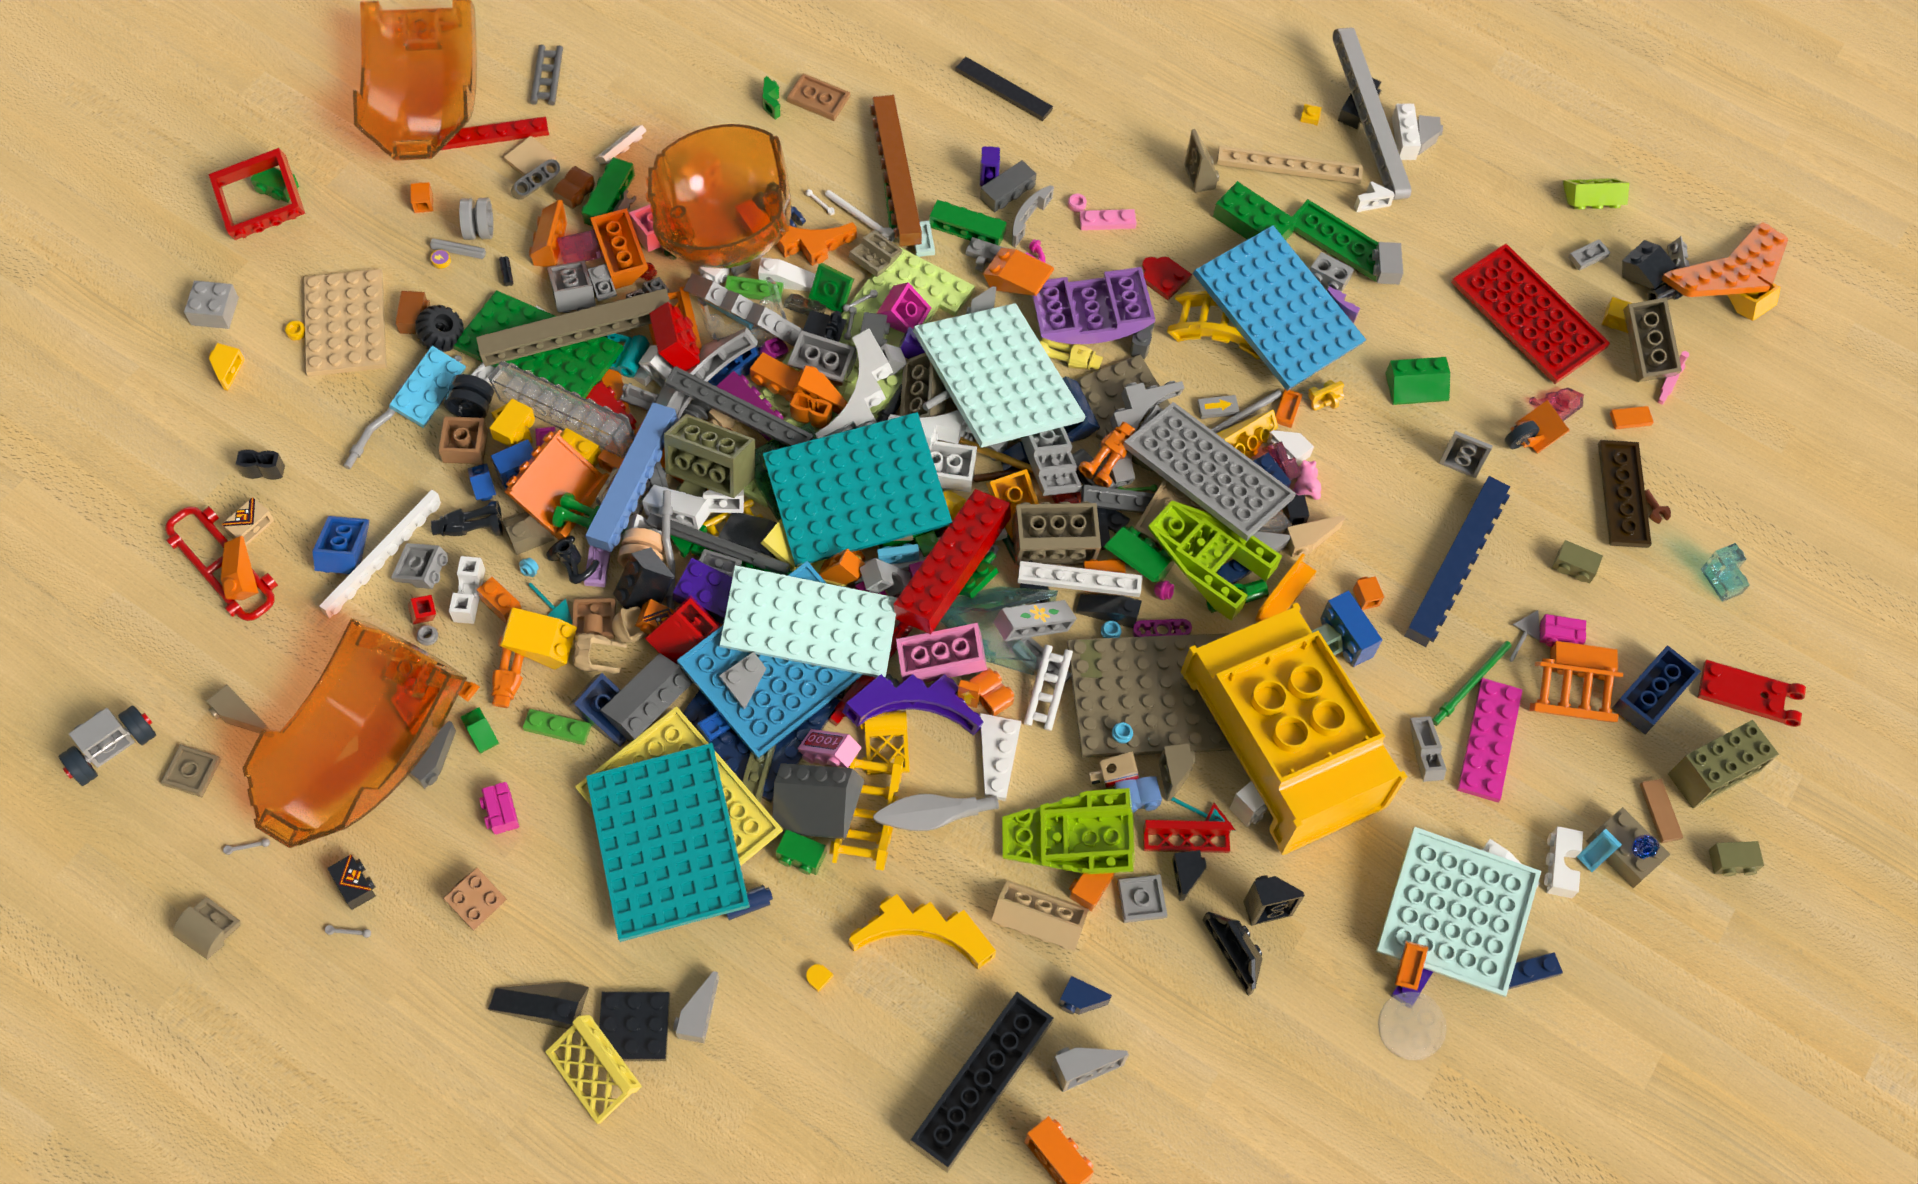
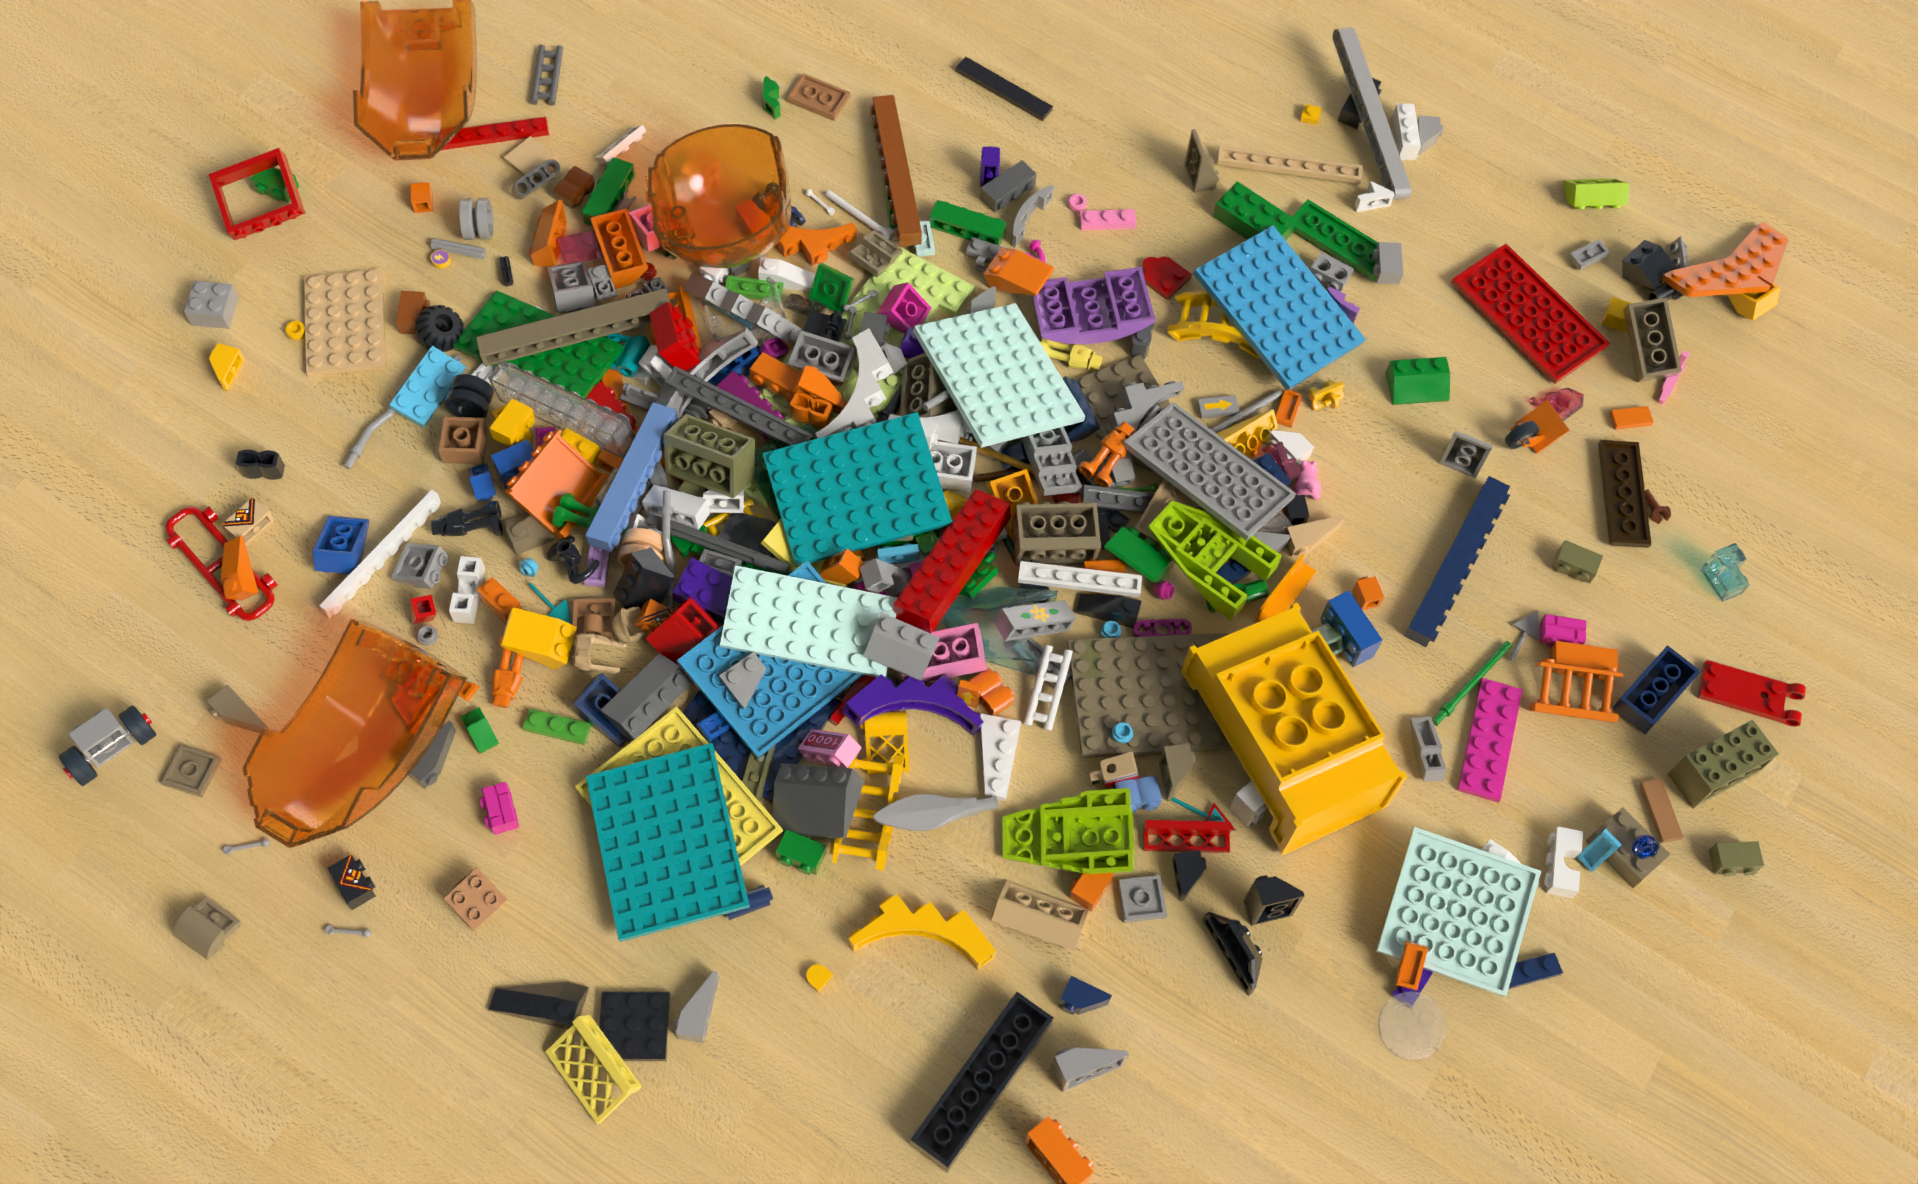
none -> light grey slope [863,612,940,681]

